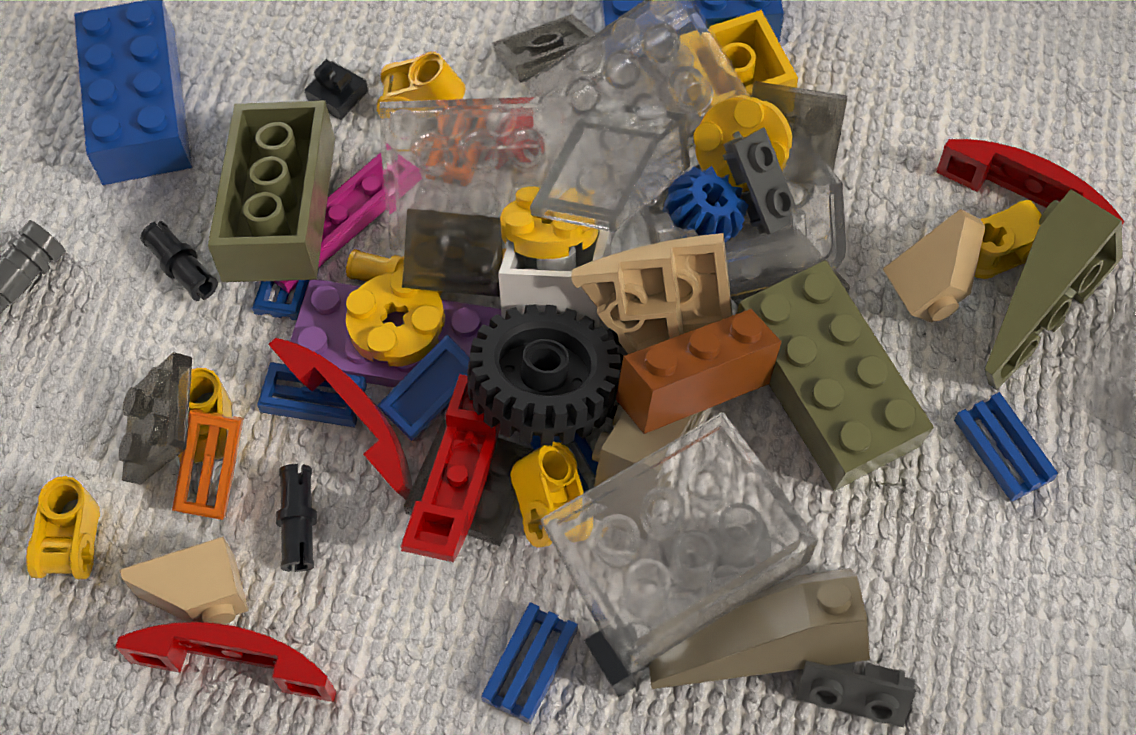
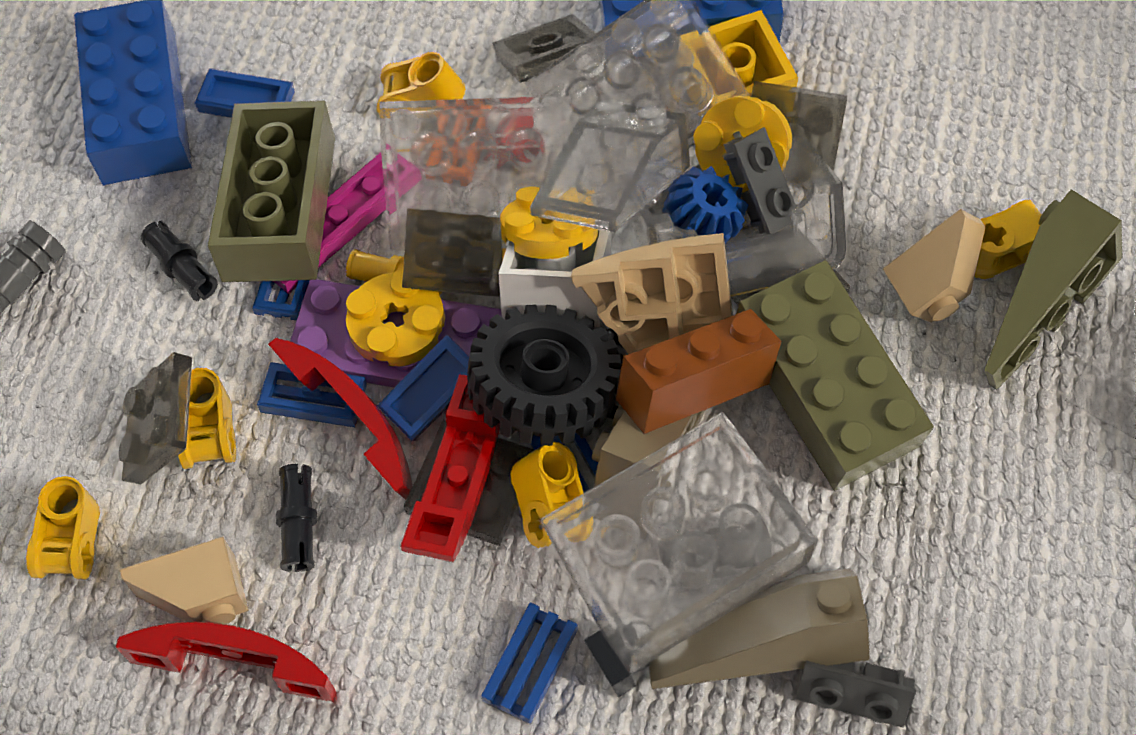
orange tile [172,408,244,520] -> none
black tile [304,59,368,120] -> none
red slope [936,139,1125,225] -> none
blue tile [954,392,1058,502] -> none
none -> blue tile [195,68,295,118]

